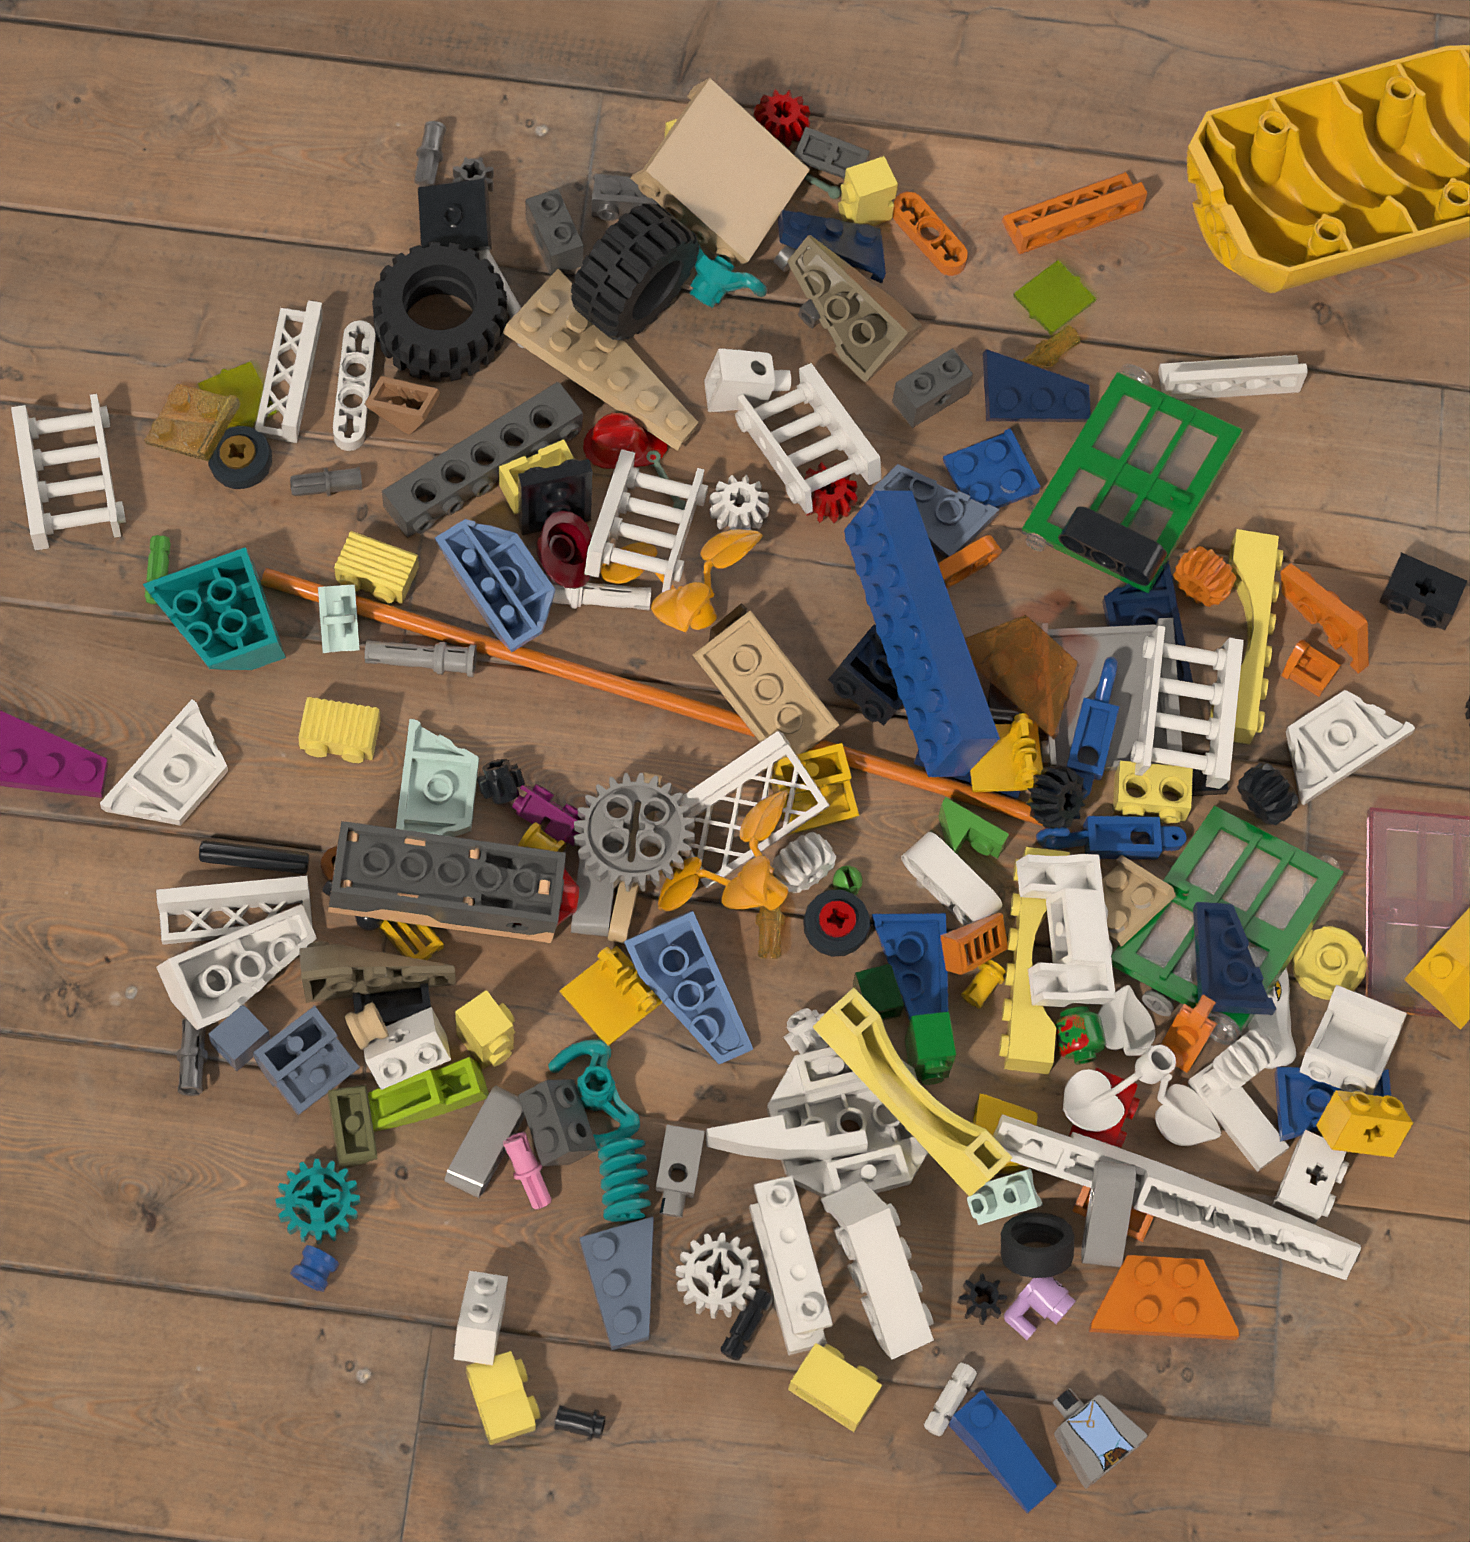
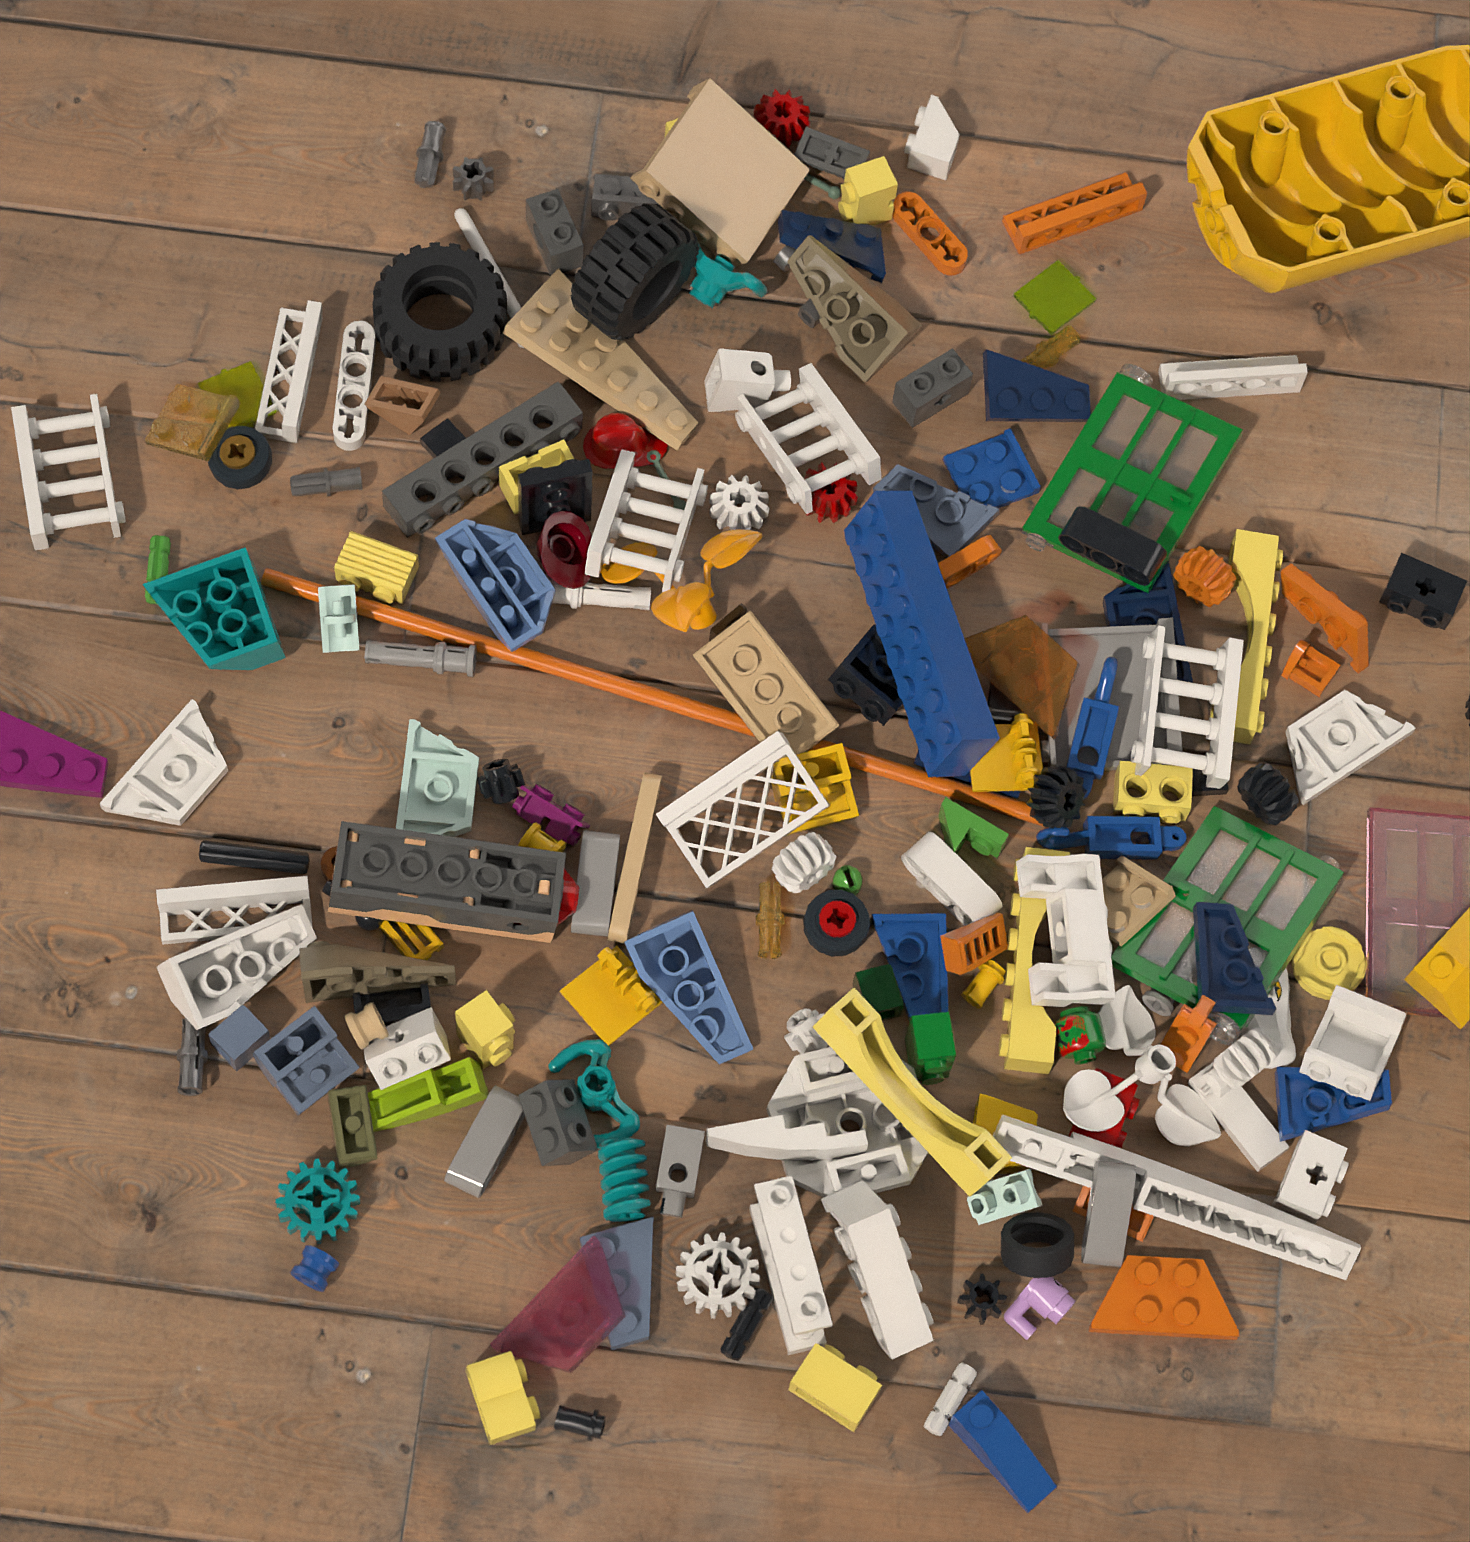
light yellow brick [298,697,380,763] -> none
black plate [418,179,492,251] -> none
white brick [454,1271,508,1365] -> none
bright pink axle [503,1132,551,1209] -> none
light grey gear [574,773,695,892] -> none
light orange plant [658,791,788,911] -> none
torso [1053,1388,1148,1489] -> none
yellow brick [1316,1090,1414,1158] -> none
none -> black tile [420,418,466,458]
none -> clear pink wing [489,1235,625,1373]
none -> white slope [904,95,960,180]

